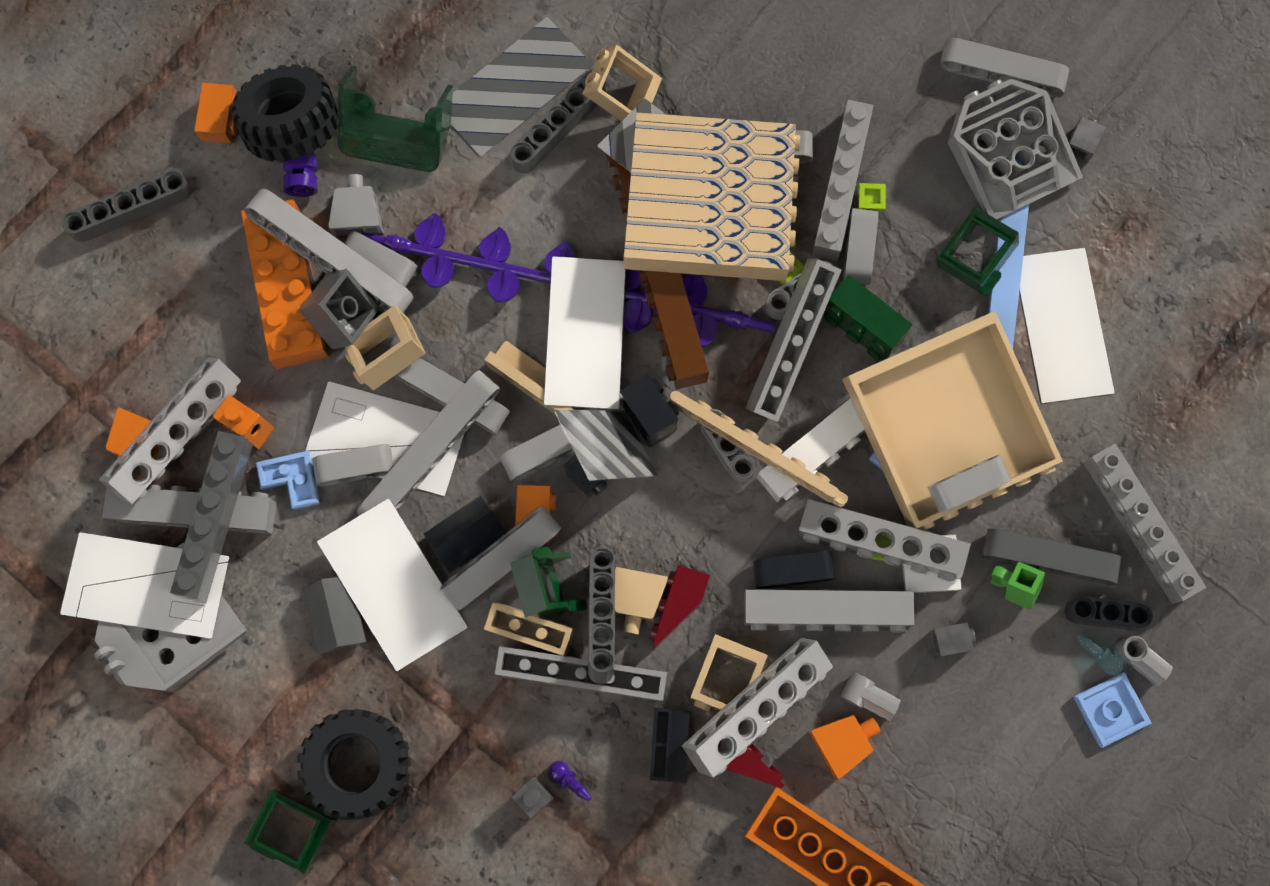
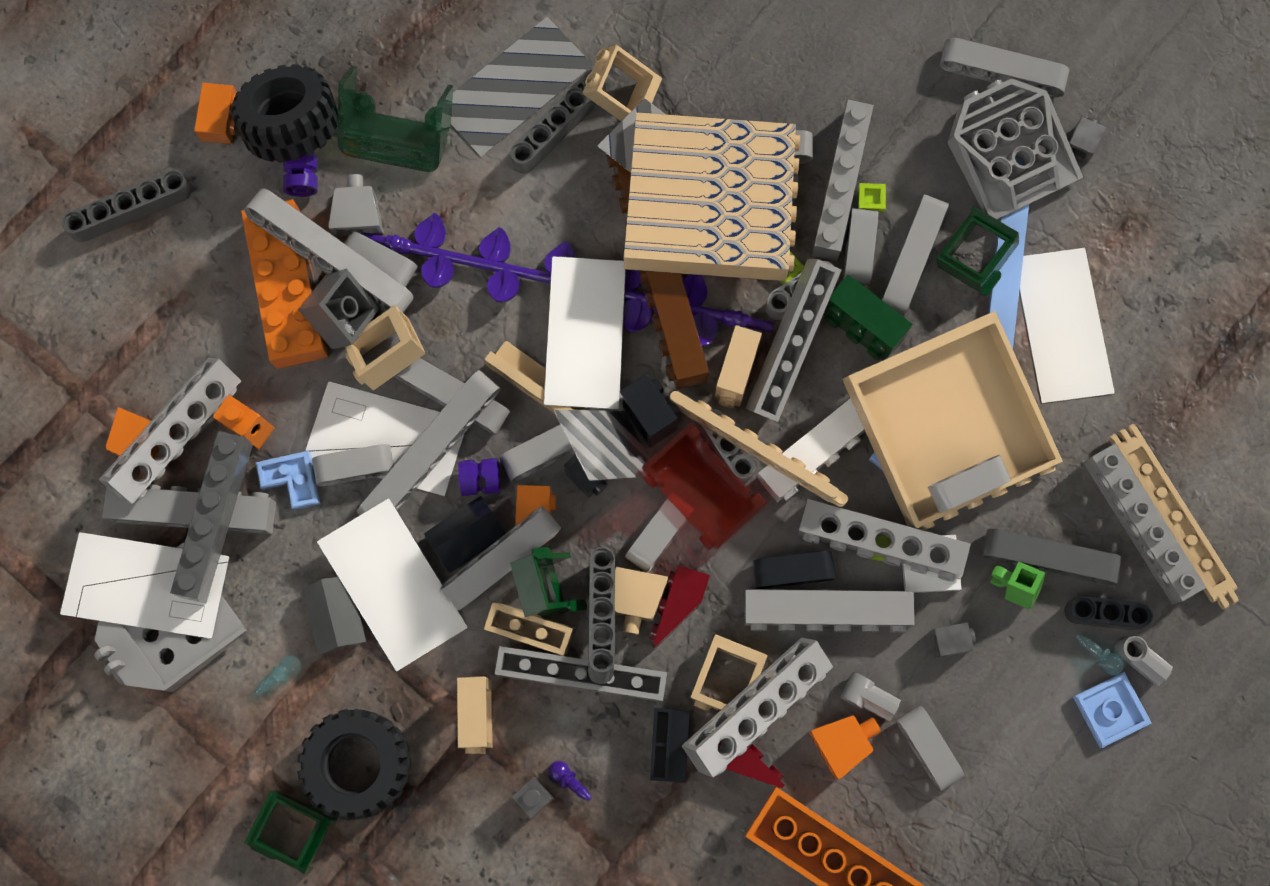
none -> clear light blue bar [255,655,301,695]
none -> tan window [457,677,493,754]
none -> dark purple wheel [458,458,501,496]
none -> light grey beam [625,494,694,573]
none -> clear red windscreen [642,422,768,550]
none -> tan window [714,326,762,408]
none -> light grey beam [882,194,949,317]
none -> light grey beam [896,705,965,792]
none -> tan hinge [1109,424,1239,610]

